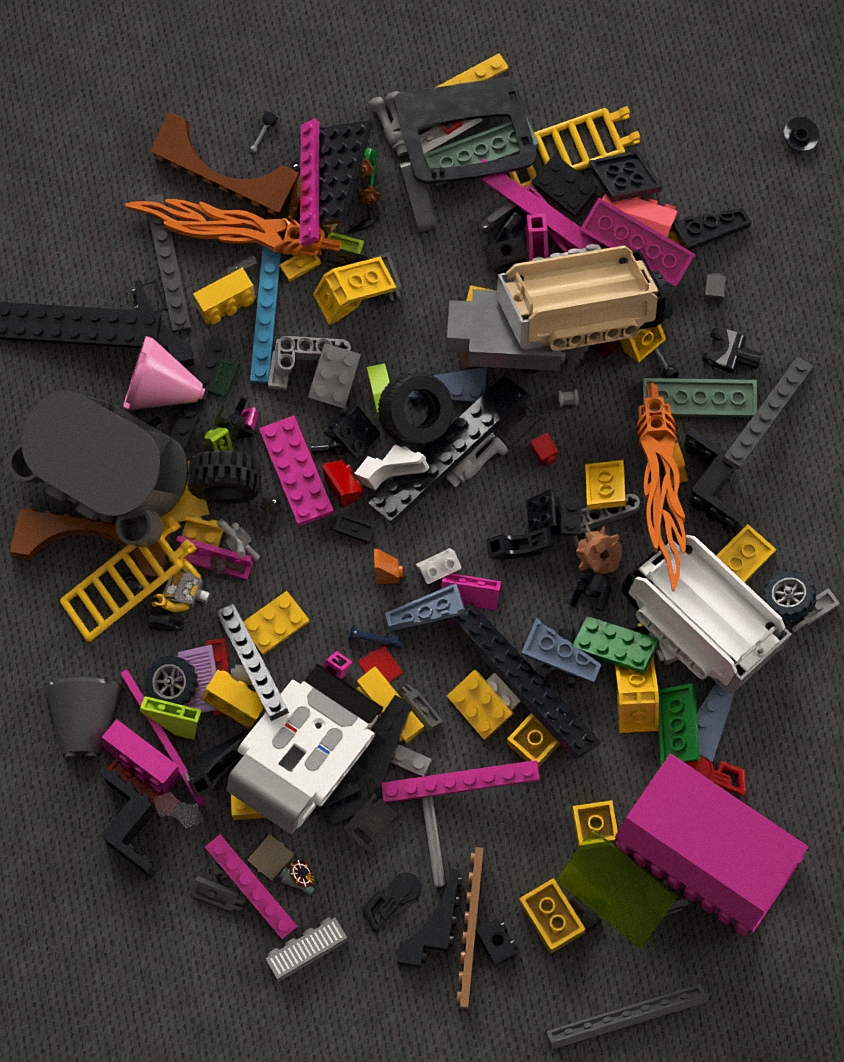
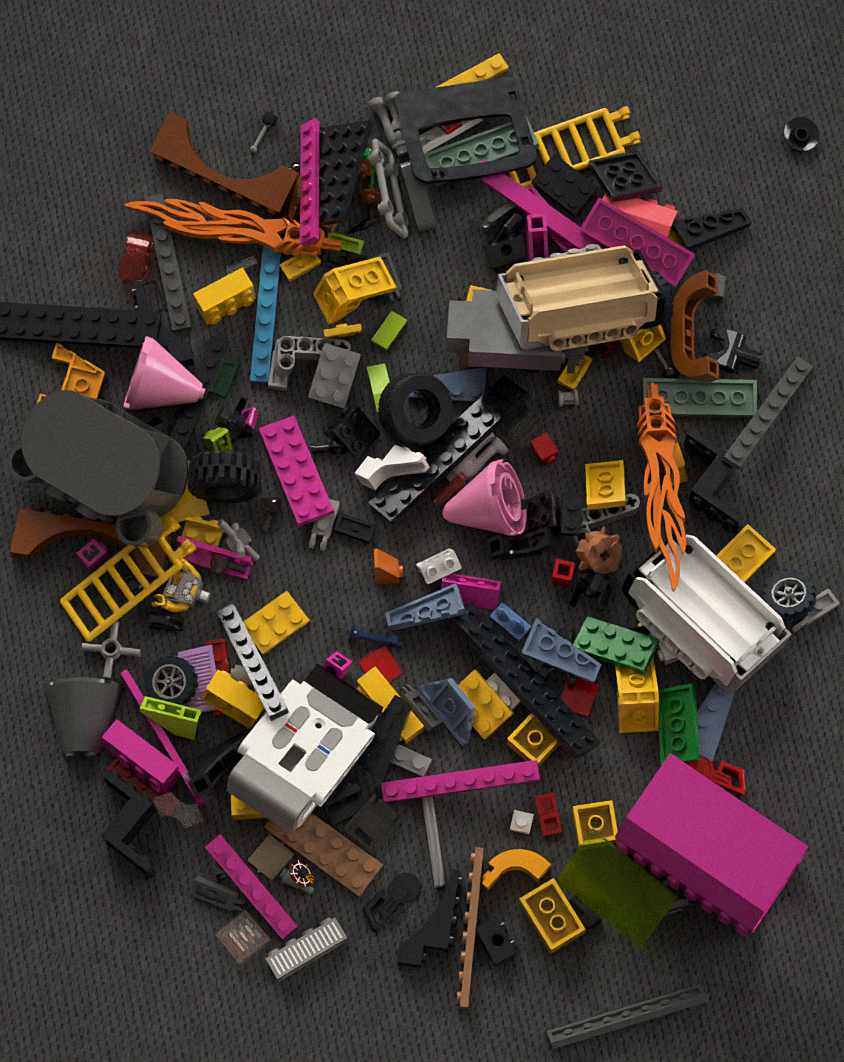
red slope [322,460,364,508] -> none
none -> light orange wing [37,343,106,403]
none -> dark pink brick [76,539,108,572]
none -> light grey bar [82,621,141,679]
none -> clear red brick [118,231,155,281]
none -> clear tile [215,910,271,966]
none -> medium nougat plate [264,813,383,897]
none -> light grey hinge [309,499,340,551]
none -> yellow plate [323,324,362,339]
none -> light grey bar [368,139,409,239]
none -> lime tile [371,311,407,351]
none -> sand blue wing [417,678,476,747]
none -> clear red plate [433,471,467,507]
none -> bright pink cone [442,459,527,536]
none -> light orange arch [481,849,551,891]
none -> medium blue tile [489,602,532,642]
none -> white plate [510,810,534,834]
none -> red slope [534,792,562,836]
none -> red brick [551,559,575,588]
none -> yellow plate [557,354,592,391]
none -> red piece [561,677,599,717]
none -> dark orange arch [670,270,719,383]

